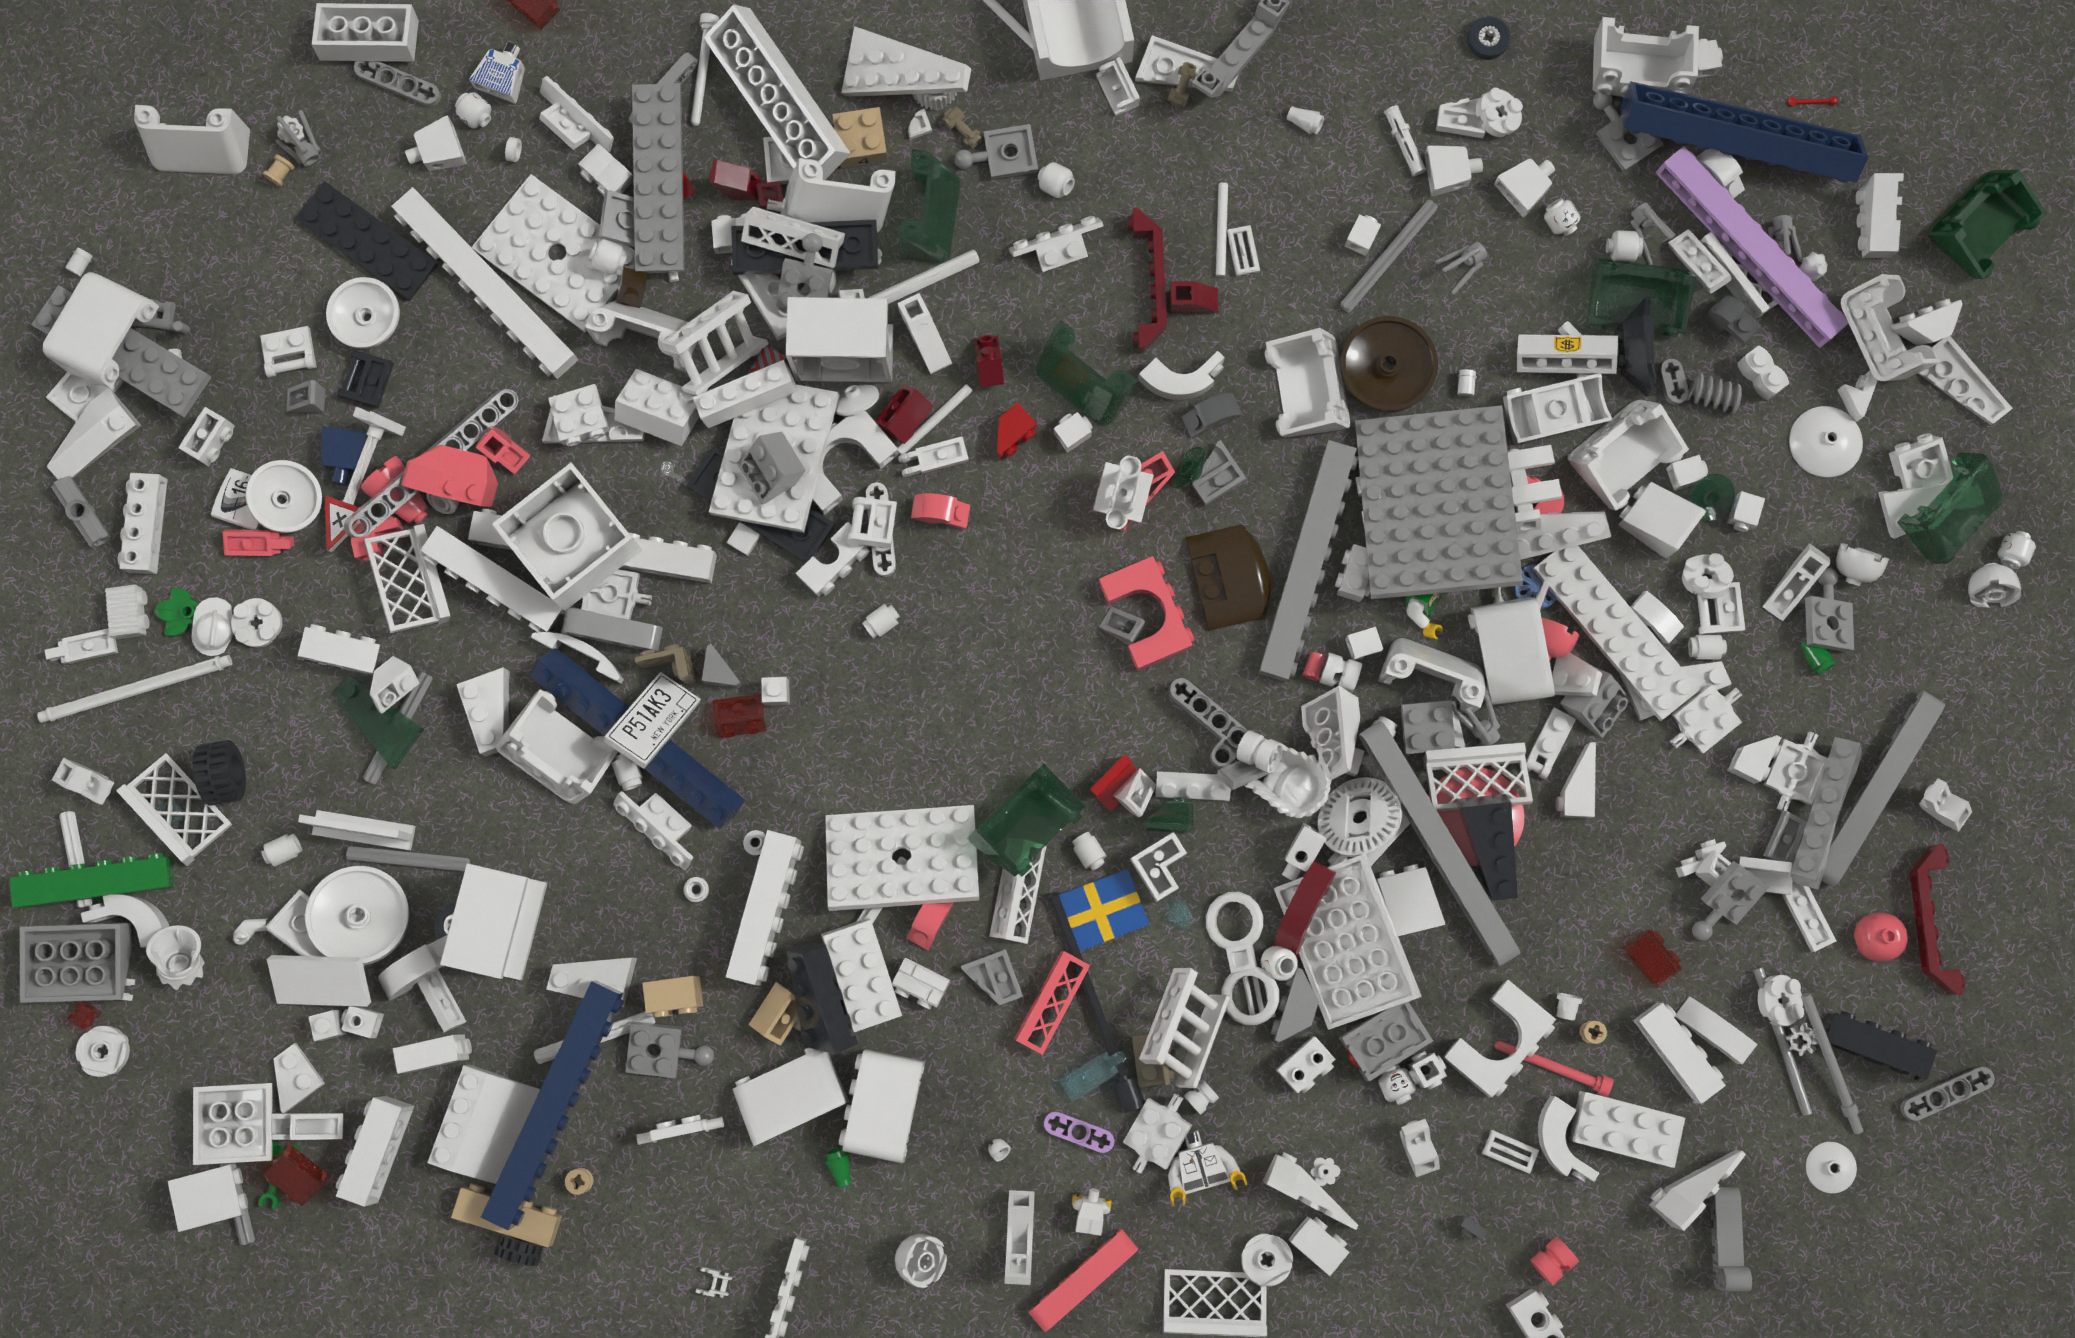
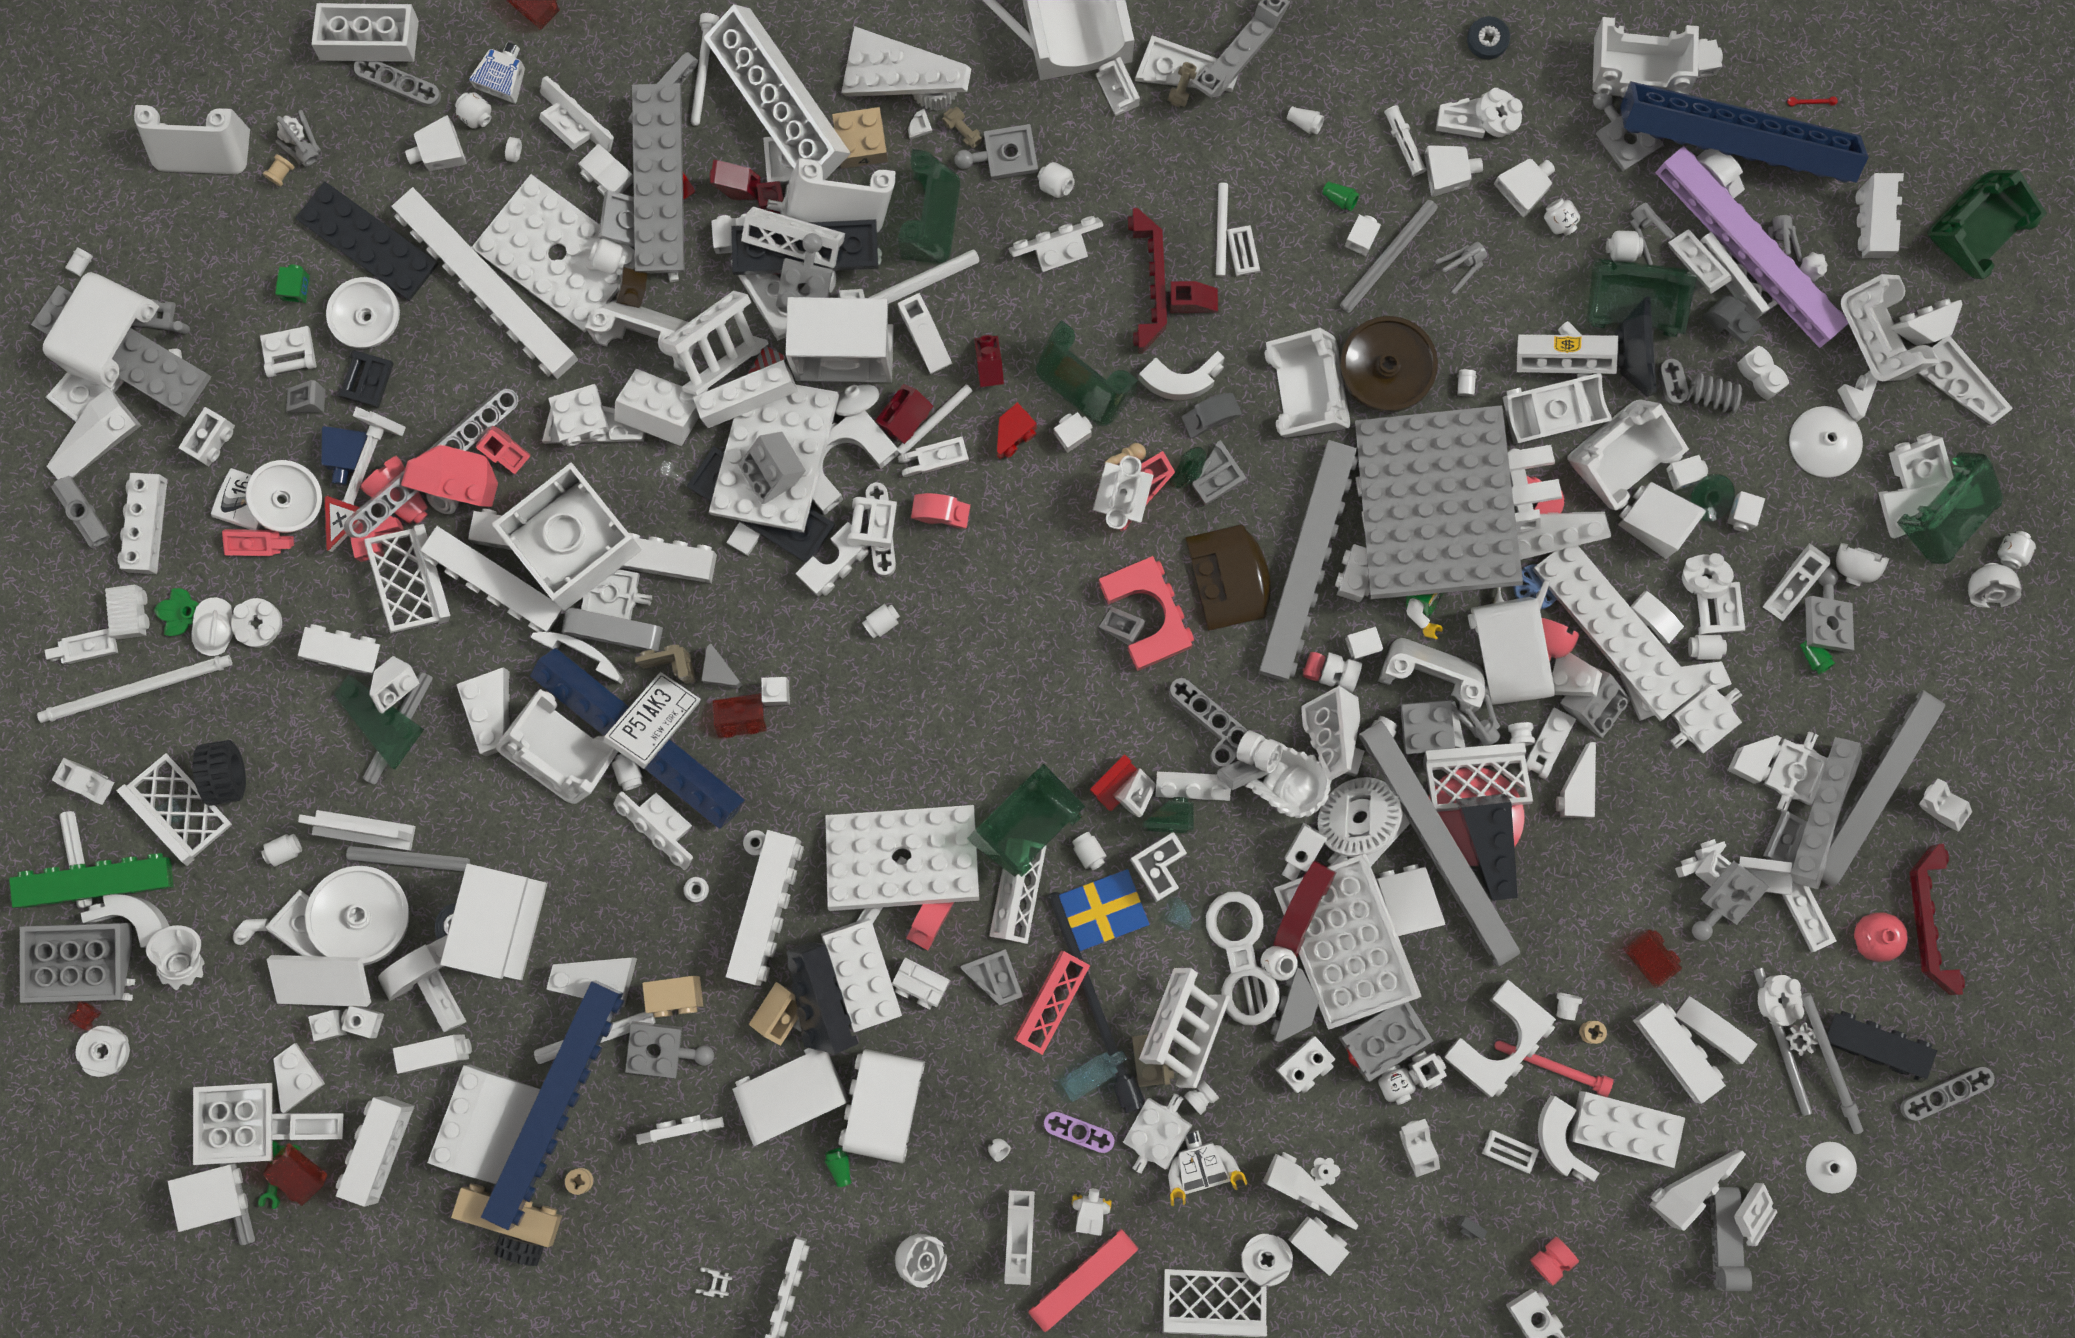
none -> green brick [275,264,310,303]
none -> tan bar [1105,443,1146,465]
none -> green cone [1322,181,1360,211]
none -> white wheel [1508,722,1535,746]
none -> white plate [1734,1183,1777,1246]

